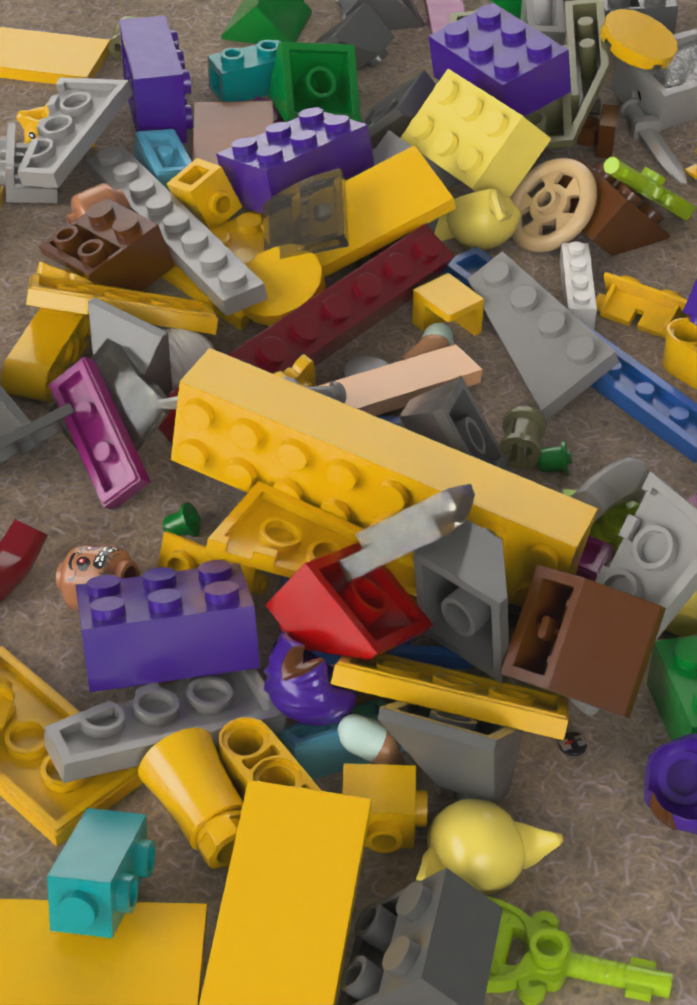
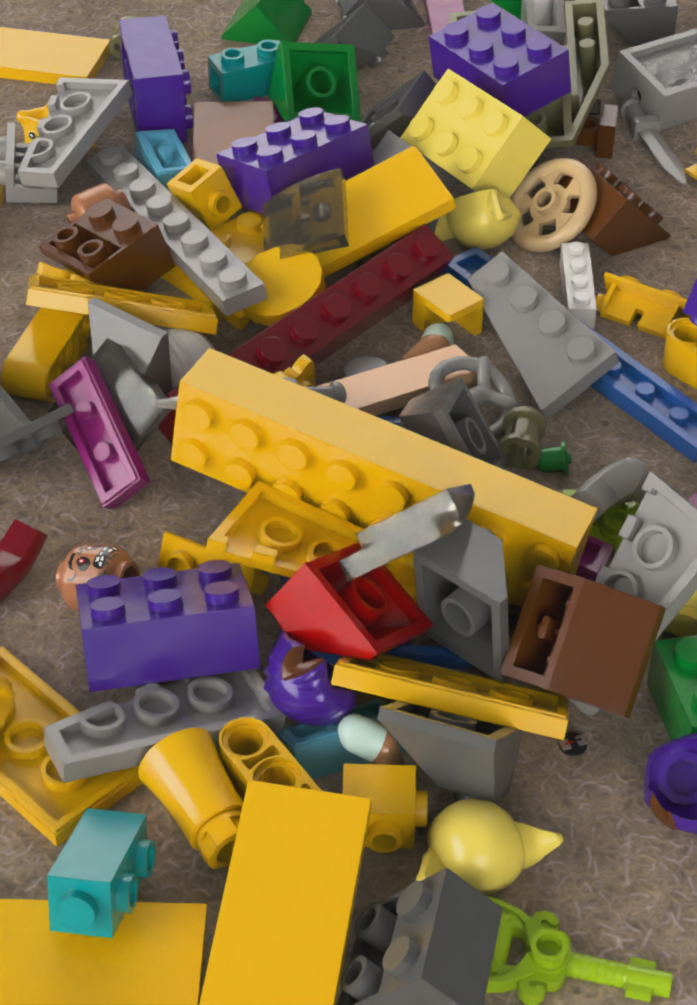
green piece [162,502,201,537] -> none
yellow tile [600,9,678,70] -> none
lime piece [604,157,697,221] -> none
none -> light grey piece [428,356,520,439]

